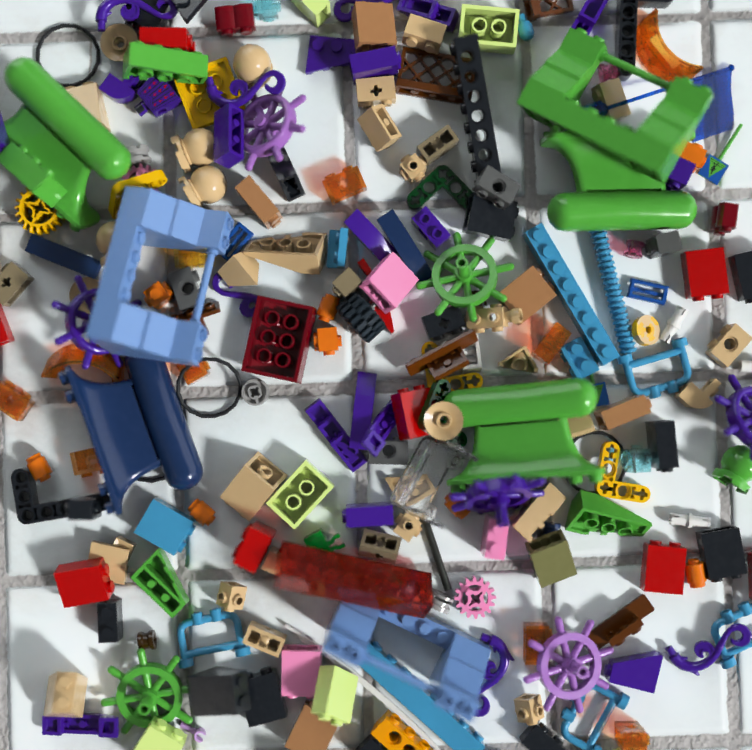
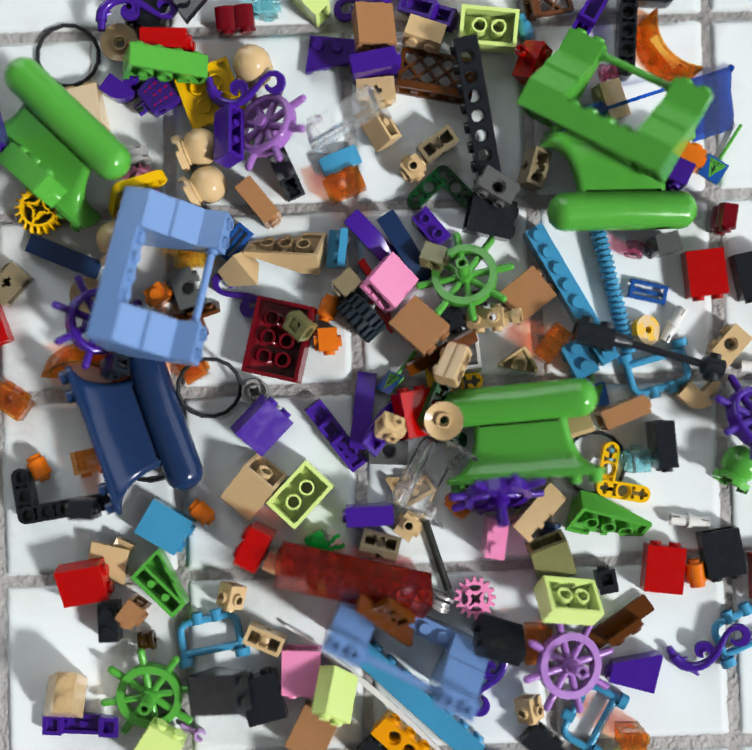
none -> black brick [100,352,130,380]
none -> medium nougat brick [114,592,152,630]
none -> dark purple brick [230,394,293,457]
none -> olive brick [282,311,318,341]
none -> clear windscreen [305,84,392,156]
none -> dark azure slope [317,144,362,178]
none -> reddish brown bracket [355,594,416,648]
none -> tan brick [374,411,406,444]
none -> piece [375,350,417,396]
none -> medium nougat brick [389,295,450,358]
none -> olive brick [419,241,450,272]
none -> tan brick [432,341,472,388]
none -> black brick [471,613,527,667]
none -> red brick [512,40,553,84]
none -> dark tan brick [517,145,553,192]
none -> yellowish green brick [533,575,605,626]
none -> black bar [569,316,727,382]
none -> black brick [593,564,619,595]

